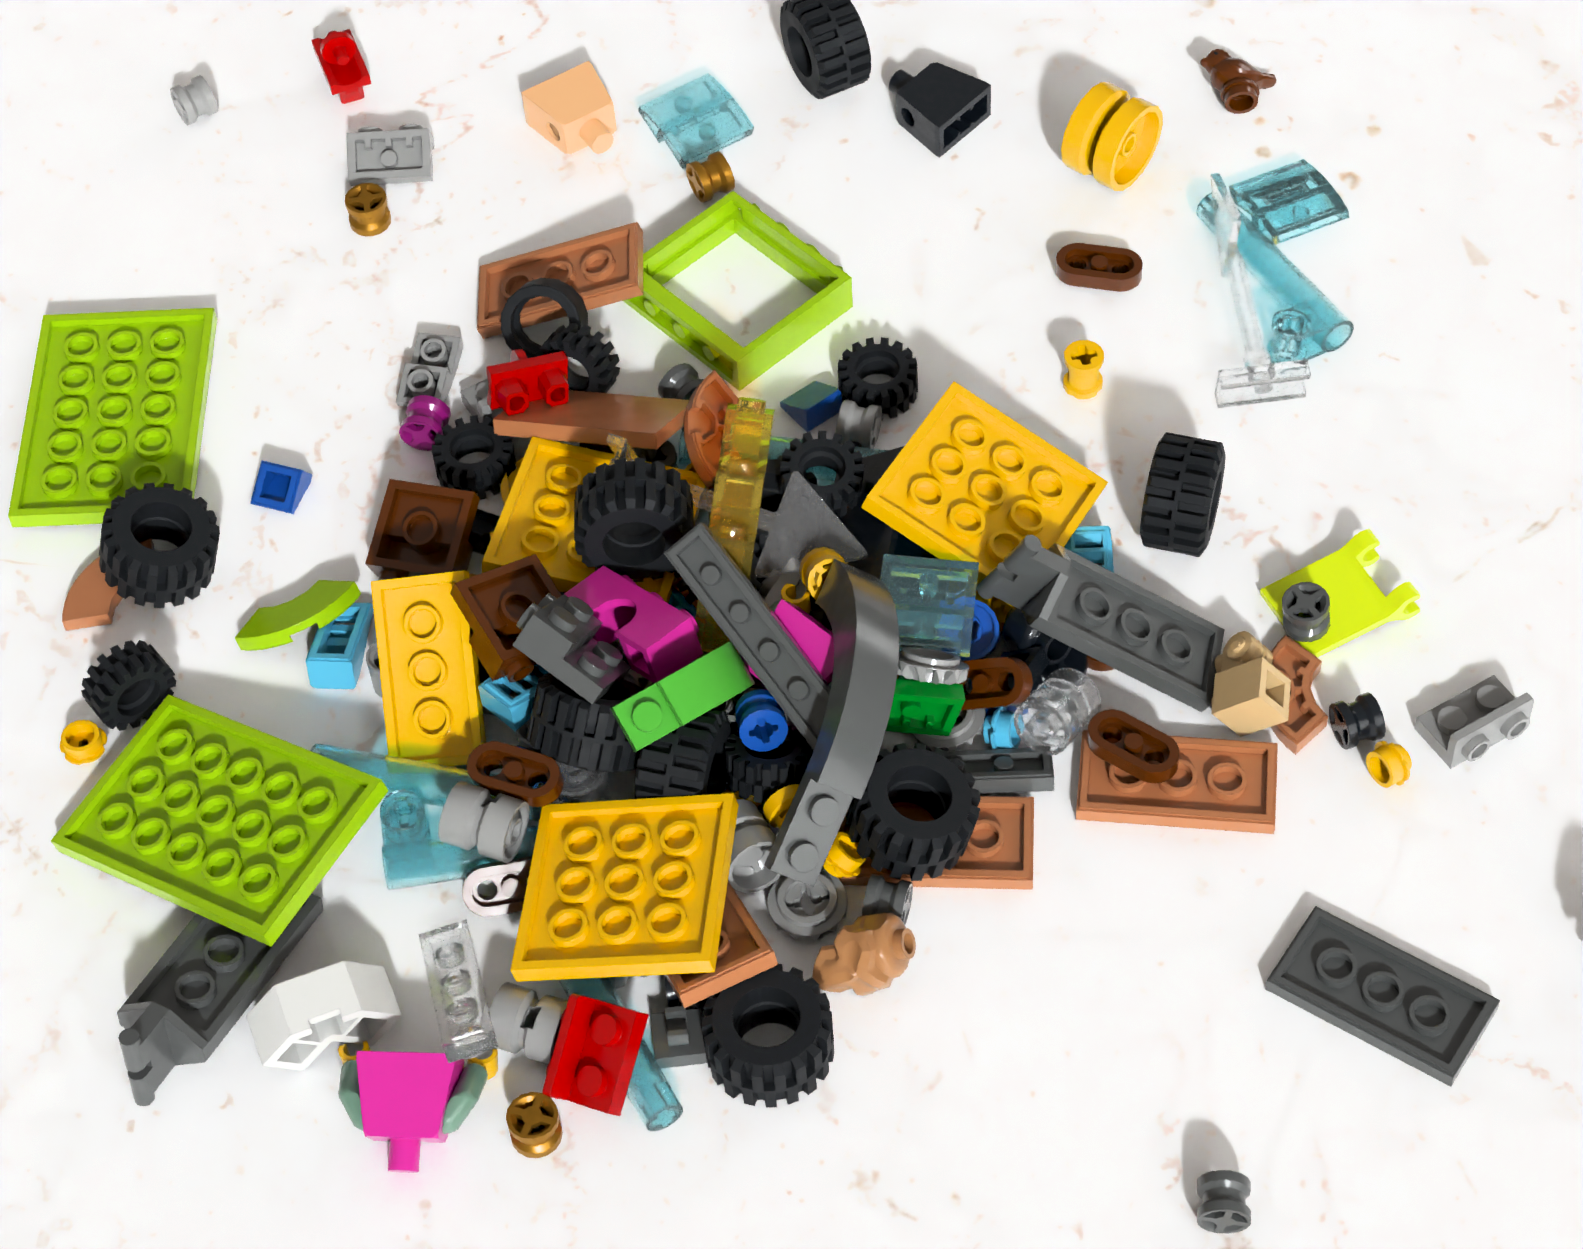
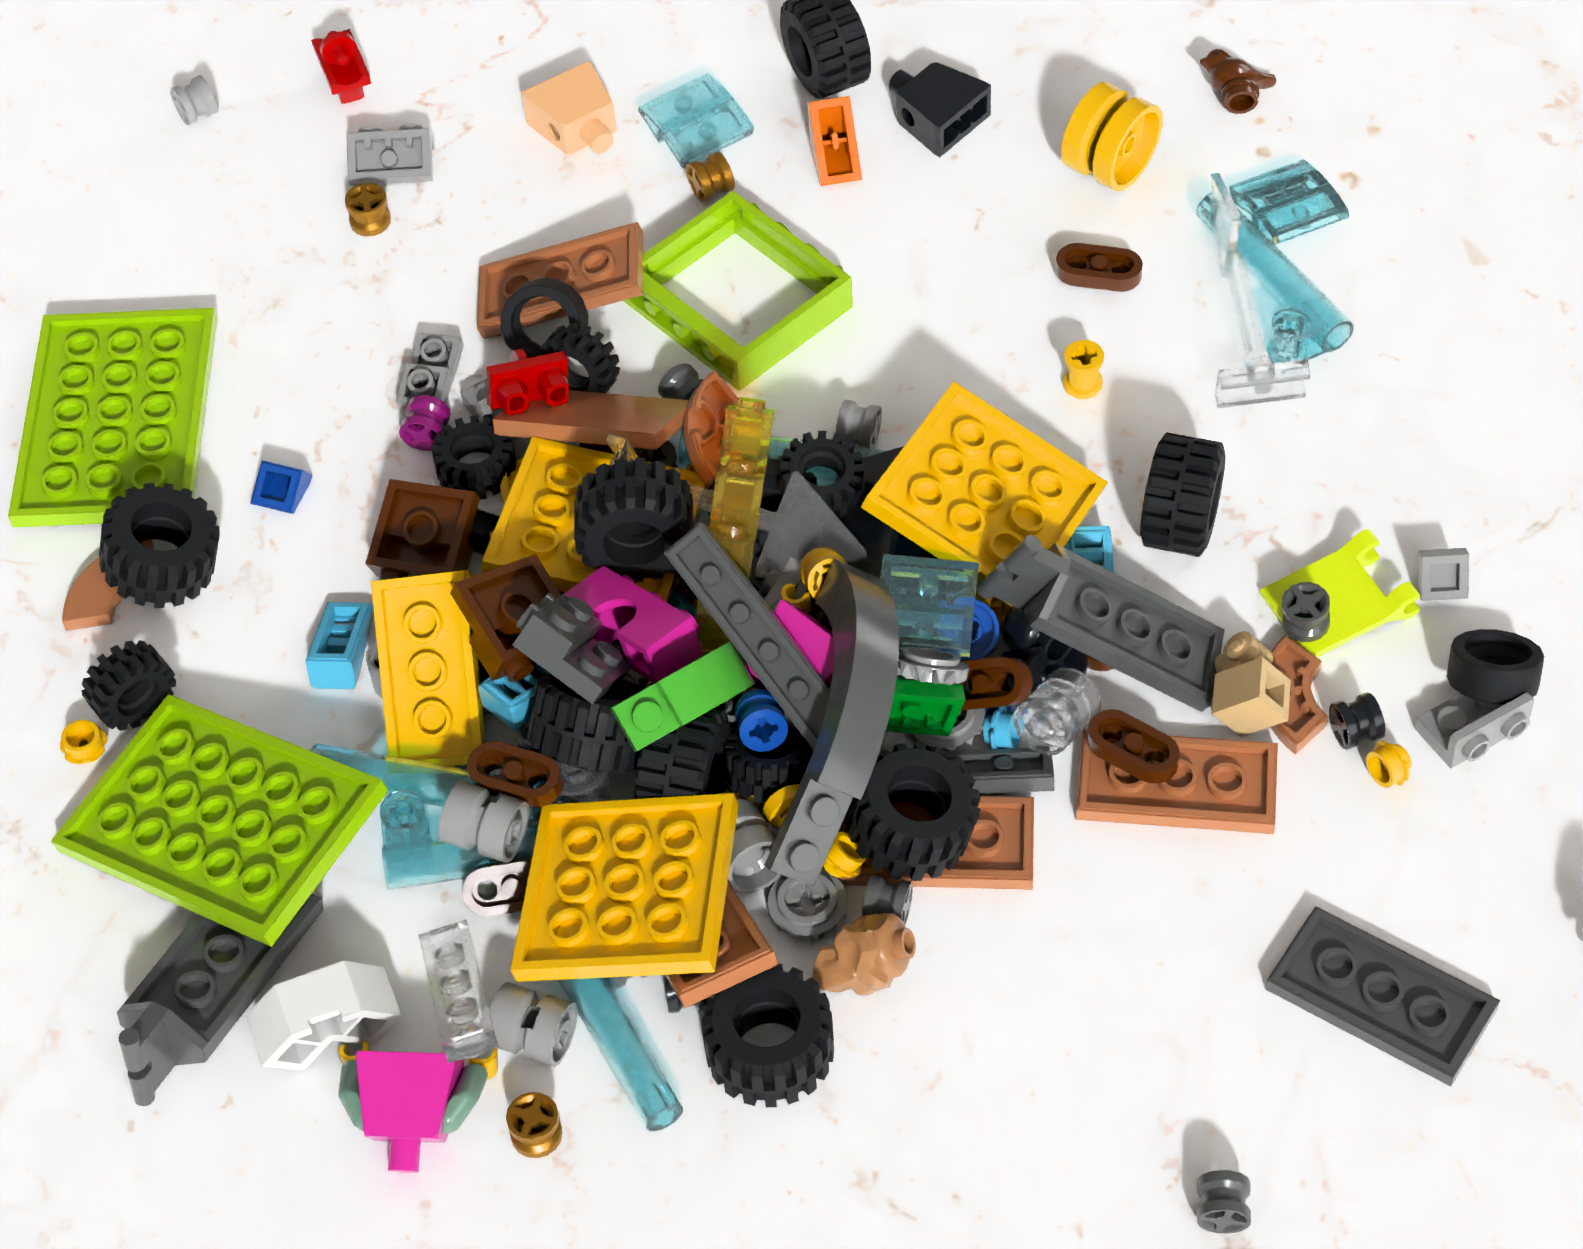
lime tile [235,580,361,651] -> none
red bracket [542,993,649,1116] -> none
dark grey tile [651,1006,707,1069] -> none
blue slope [780,381,842,432] -> none
black tyre [838,337,918,421] -> none
none -> orange slope [808,96,862,186]
none -> light grey tile [1418,548,1469,601]
none -> black tyre [1446,629,1545,704]

